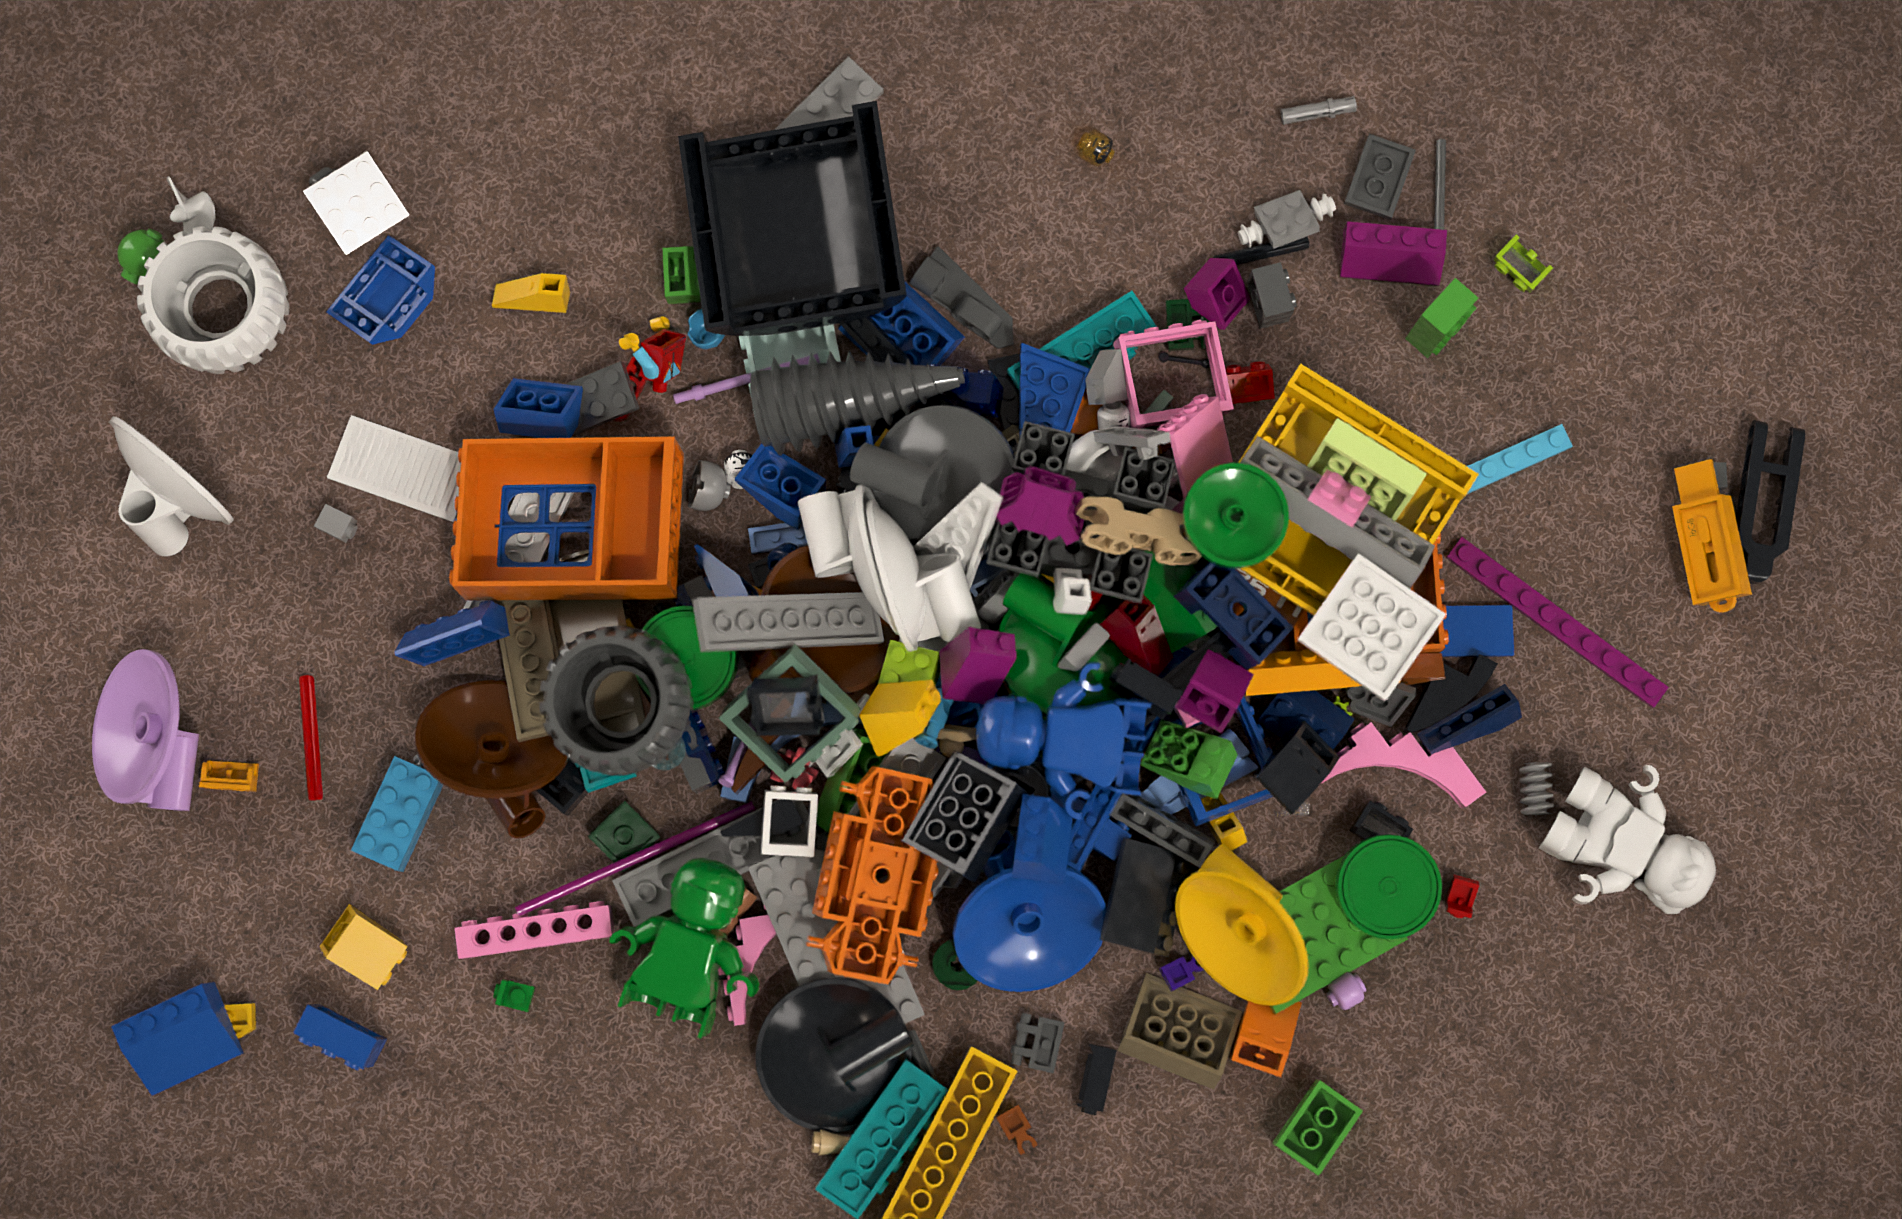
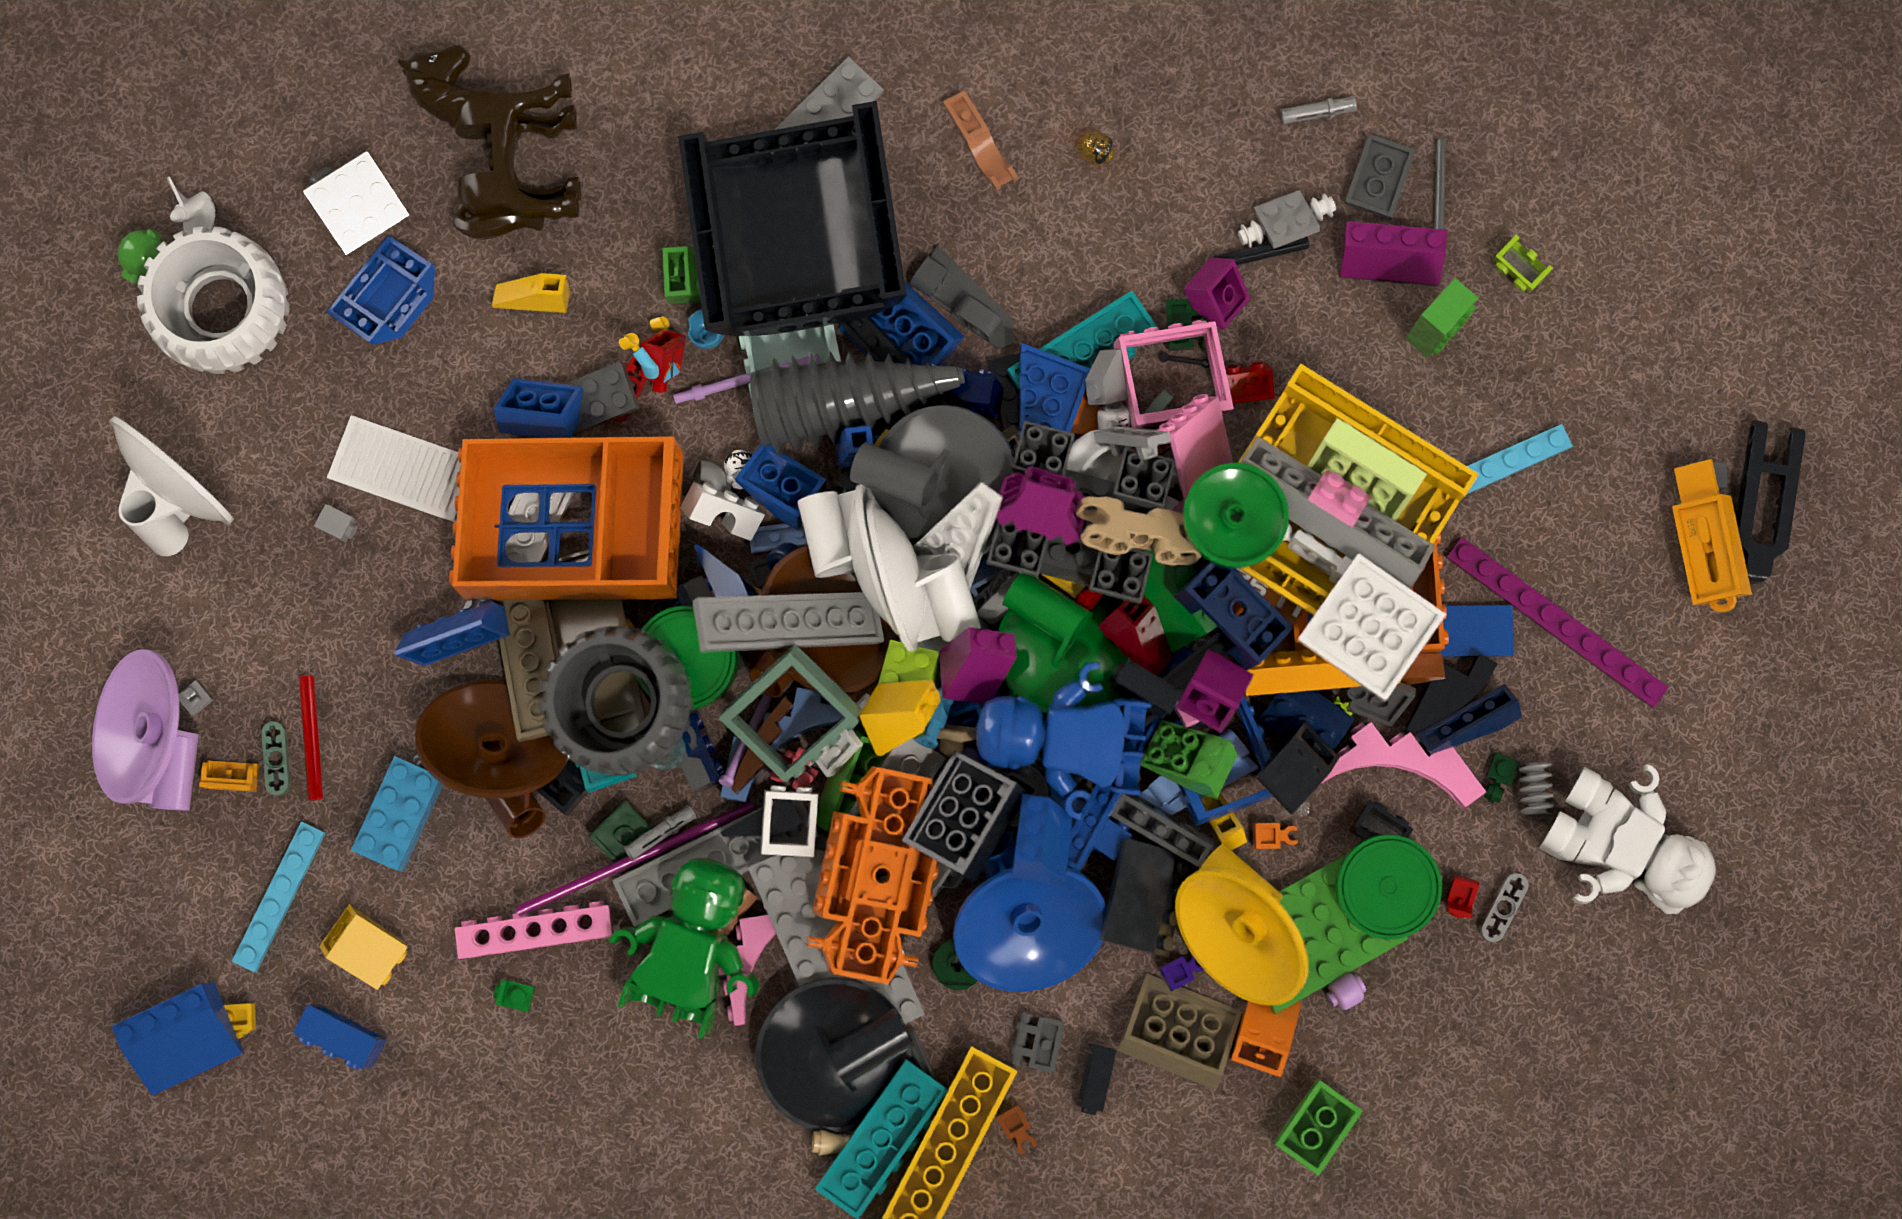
black window [747,674,825,736] -> none
white brick [1053,568,1091,615] -> none
light grey slope [1058,623,1110,670] -> none
dark grey brick [1247,262,1297,329] -> none
none -> light grey tile [178,680,213,716]
none -> medium azure plate [232,822,326,973]
none -> sand green beam [261,721,291,796]
none -> dark brown animal [398,45,581,240]
none -> light grey pin [624,805,697,860]
none -> white arch [680,482,765,540]
none -> nougat piece [943,90,1018,191]
none -> orange plate [1253,823,1298,849]
none -> white plate [1283,524,1353,585]
none -> light grey beam [1480,873,1528,942]
none -> dark green plate [1484,753,1520,803]

